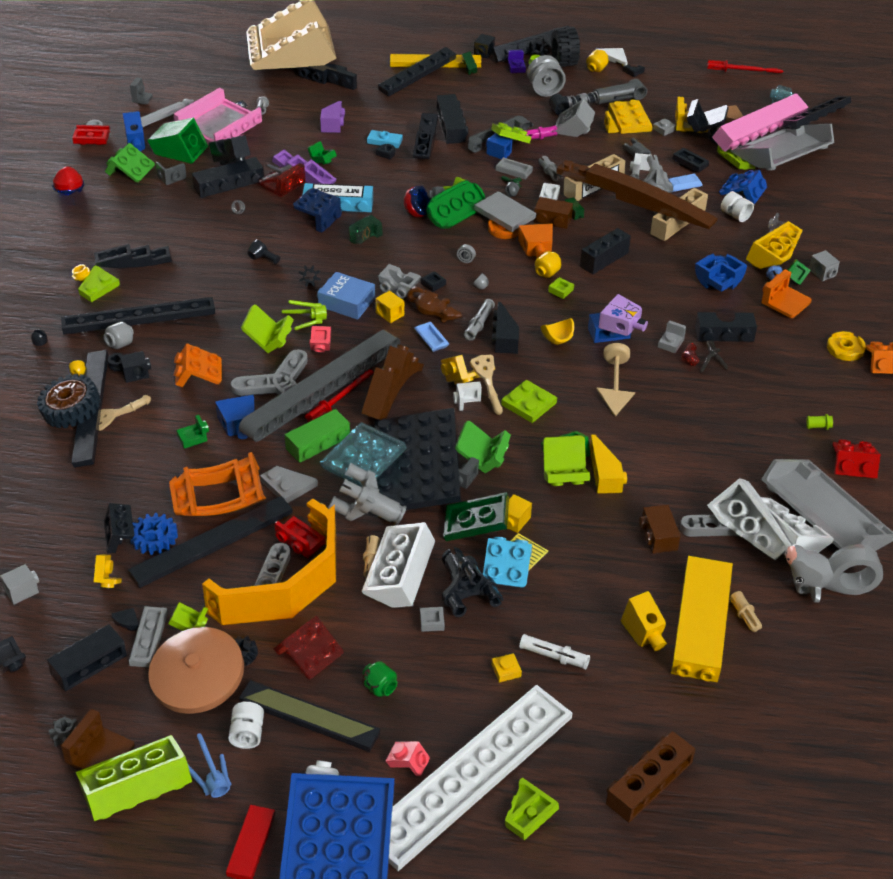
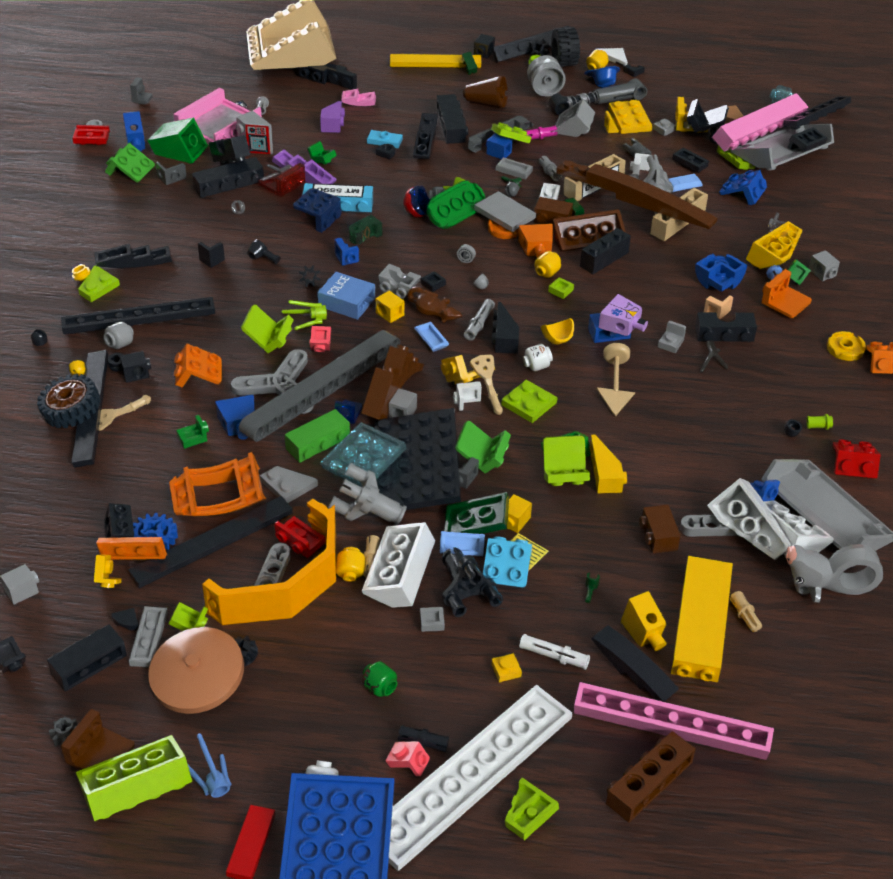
red hair [52,166,85,195] -> none
light grey wheel [131,99,194,131] -> none
white wheel [228,702,264,749] -> none
tile [239,680,380,752] -> none
clear red bracket [273,615,344,680] -> none
red piece [305,369,374,422] -> none
black plate [378,47,456,97] -> none
dark purple bracket [508,50,526,73] -> none
clear red arm [682,343,699,366] -> none
red piece [707,60,784,73] -> none
white wheel [721,191,754,222] -> none
none -> orange tile [96,537,167,560]
none -> black panel [198,242,225,268]
none -> light grey slope [236,111,273,154]
none -> blue bracket [335,238,359,266]
none -> clear blue bracket [335,400,363,424]
none -> yellow head [336,547,365,582]
none -> bright pink slope [341,89,376,106]
none -> light grey brick [389,388,417,418]
none -> black pin [398,725,449,752]
none -> light blue tile [440,531,485,556]
none -> reddish brown cone [463,76,508,108]
none -> white head [523,344,553,371]
none -> reddish brown slope [553,209,626,252]
none -> bright pink brick [574,682,774,760]
none -> blue piece [584,66,620,88]
none -> dark green hand [585,572,600,603]
none -> black slope [591,625,679,702]
none -> light nougat panel [704,296,733,320]
none -> blue bracket [750,480,780,502]
none -> black hinge [784,419,802,437]
none -> black bracket [787,127,827,151]

